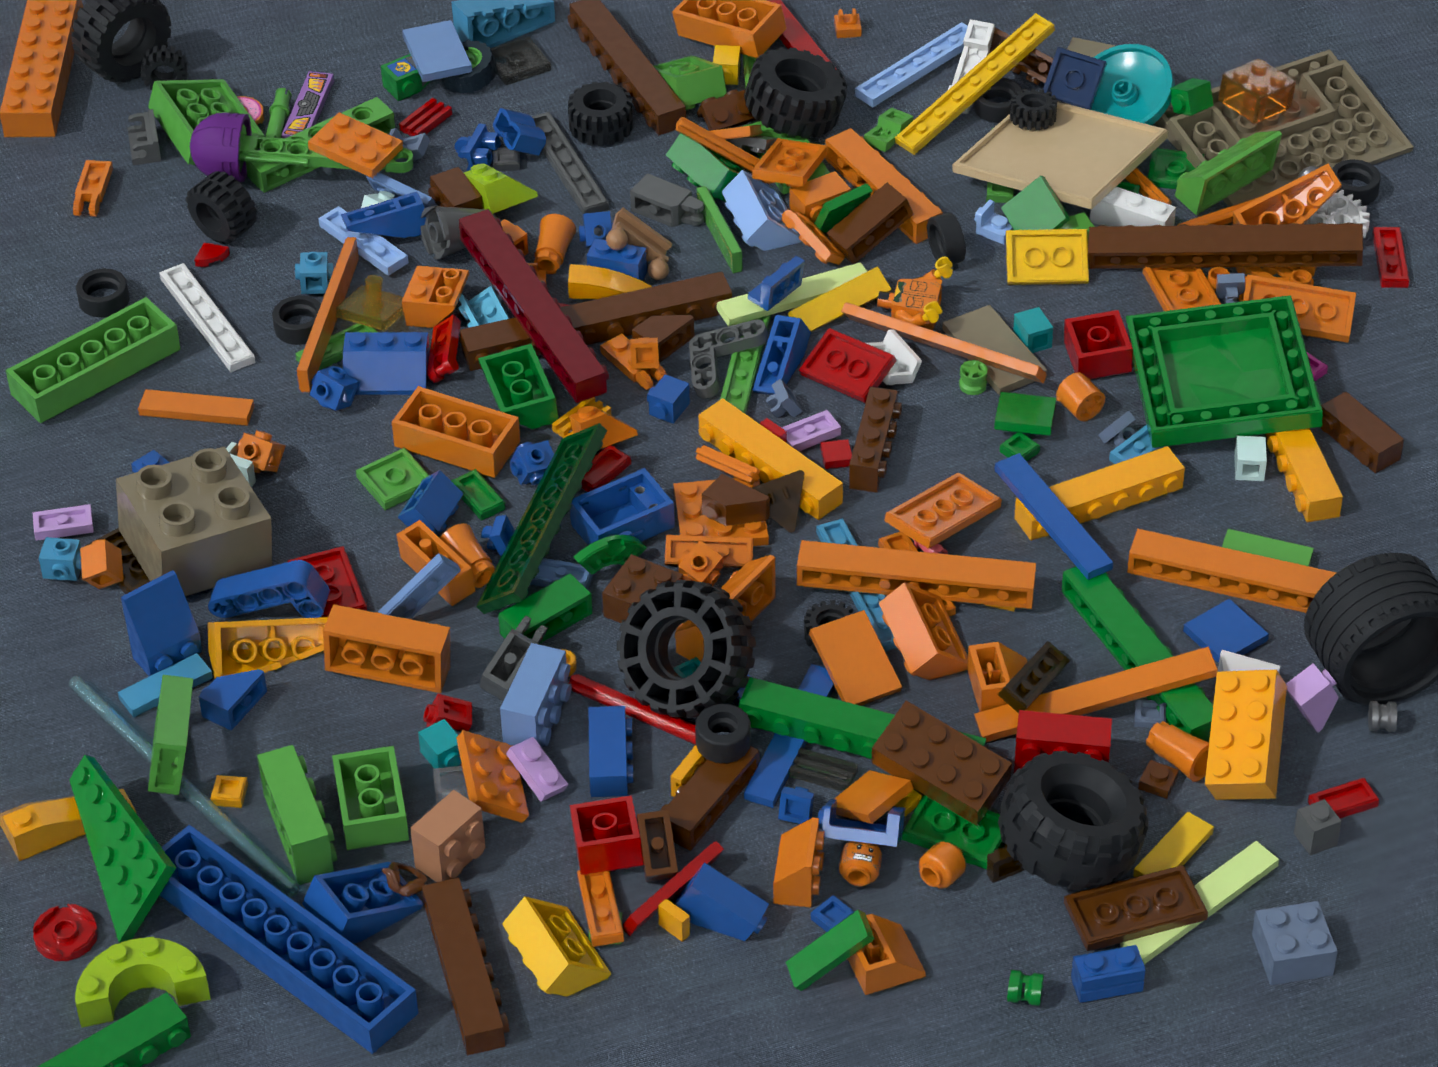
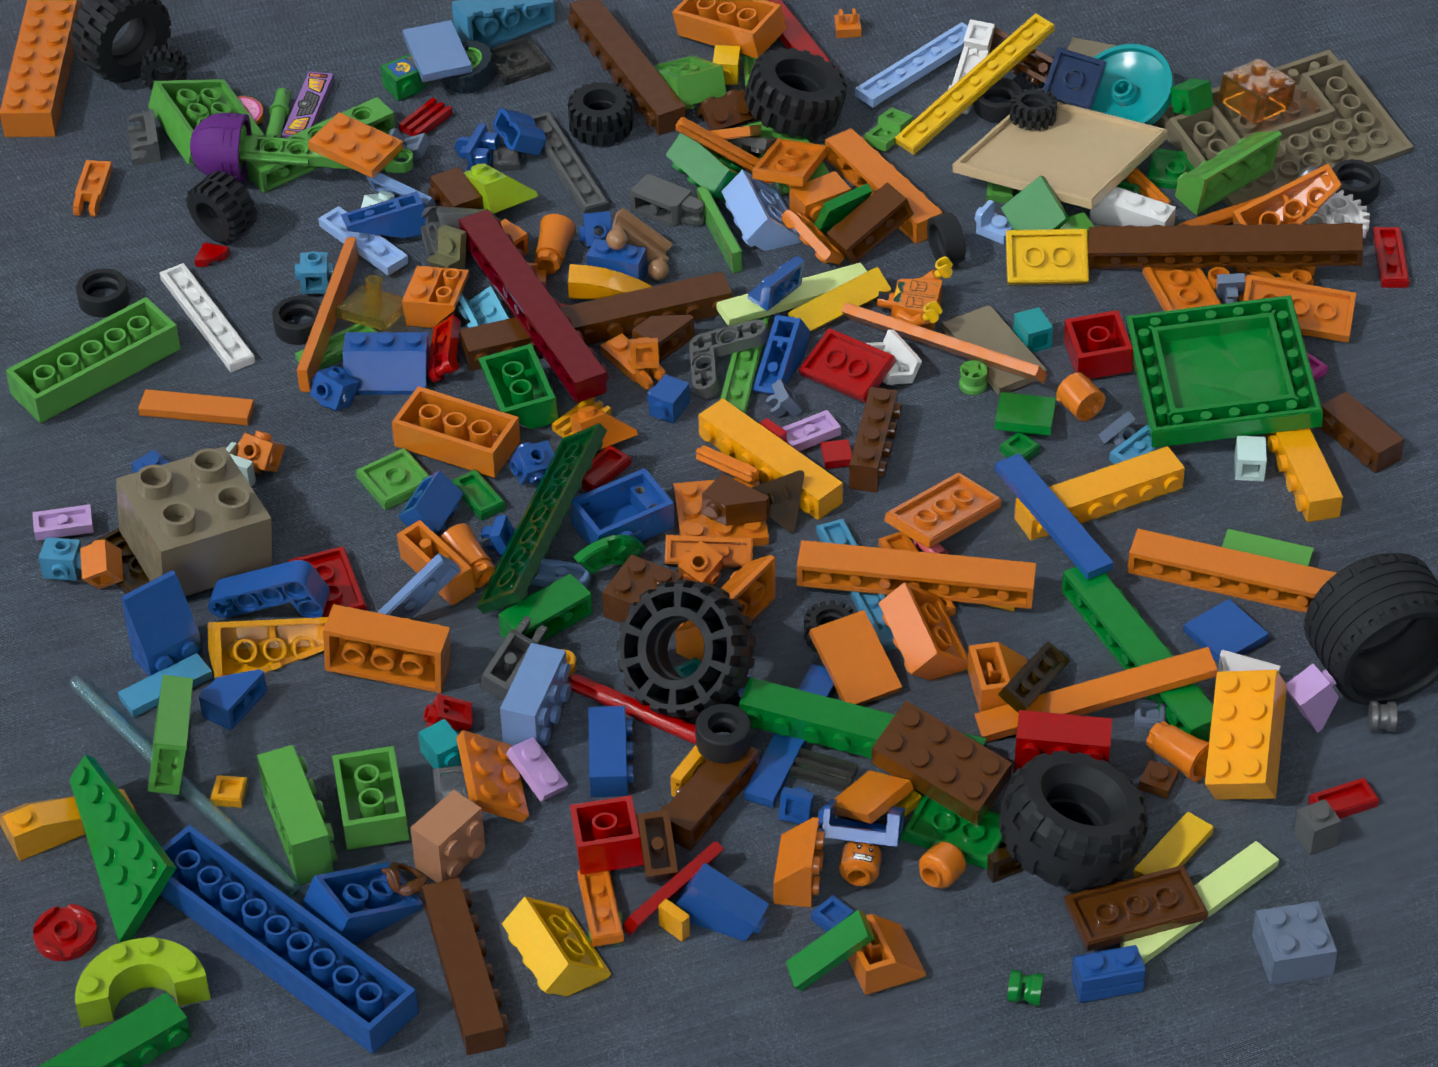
none -> olive slope [426,225,467,270]

